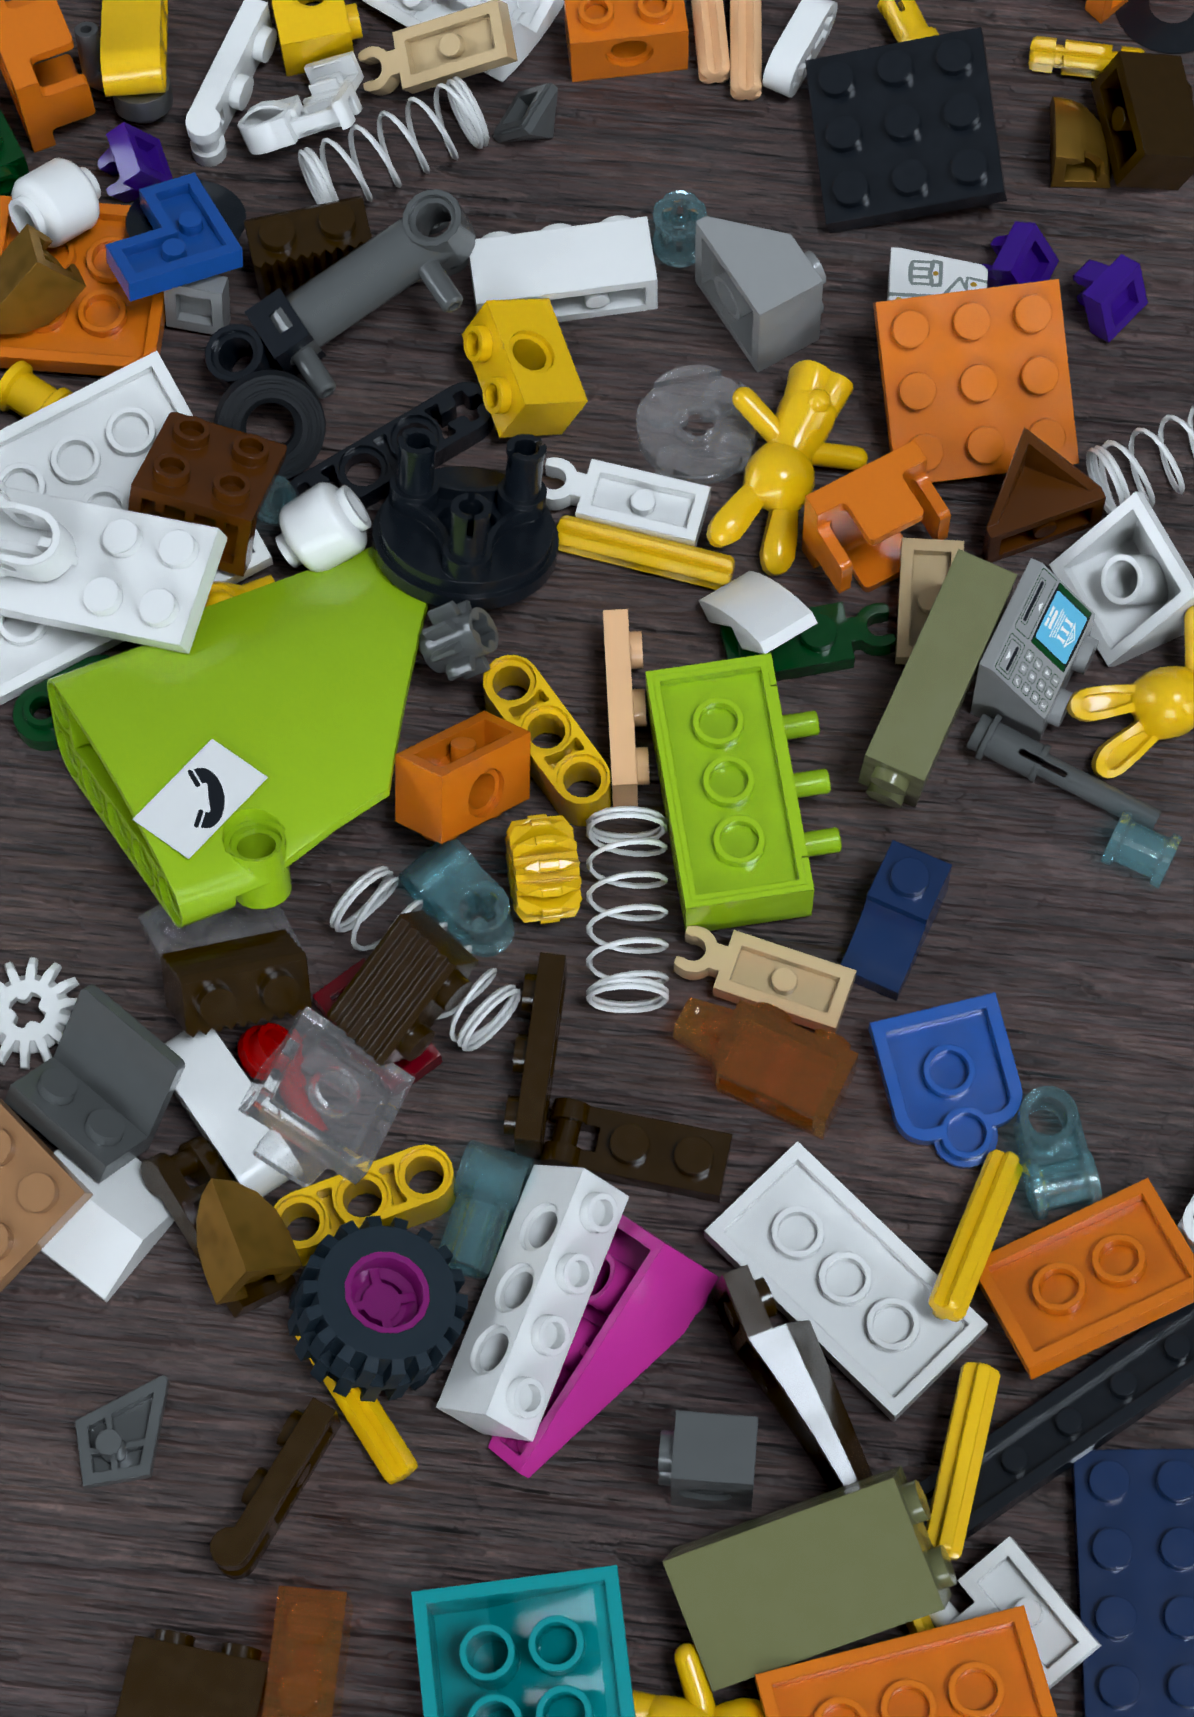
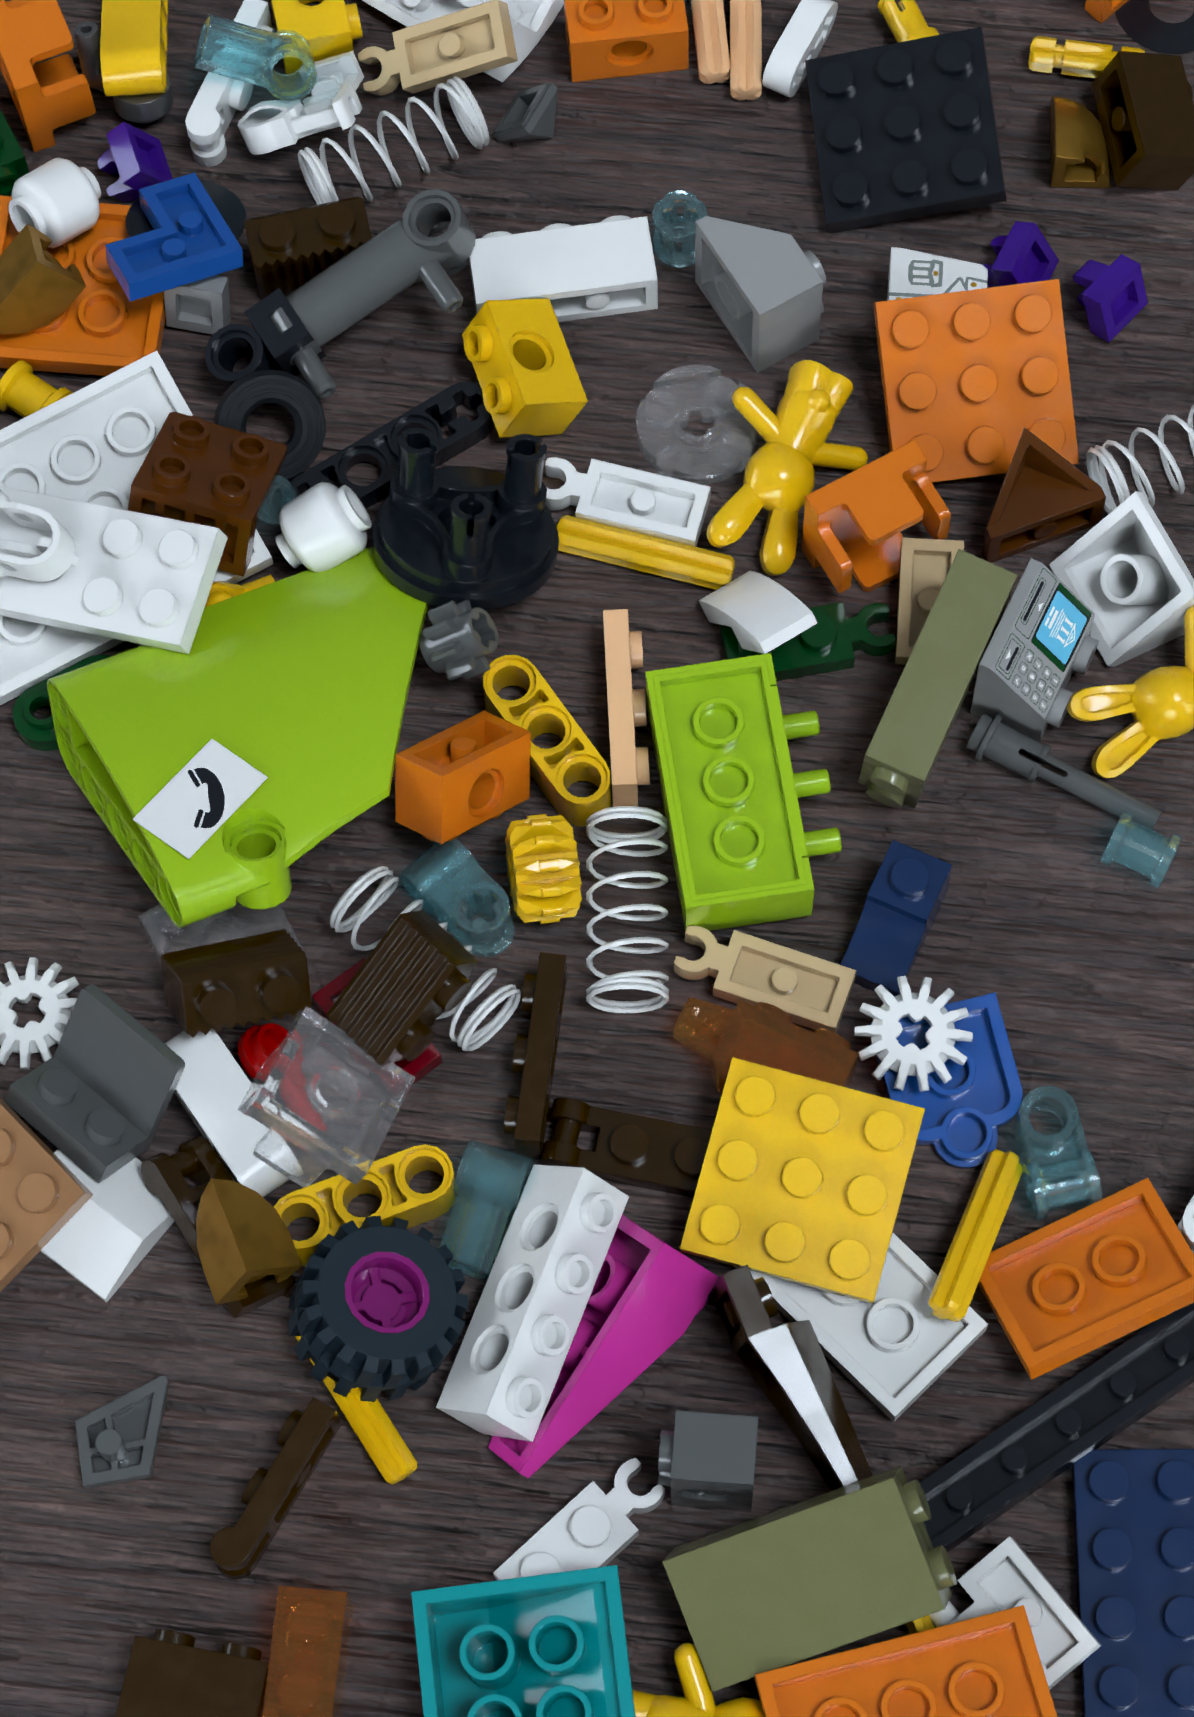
yellow axle [926,1362,1000,1560] -> none
none -> clear light blue piece [194,14,317,101]
none -> white plate [493,1458,665,1580]
none -> yellow plate [680,1057,925,1304]
none -> white gear [854,976,973,1092]

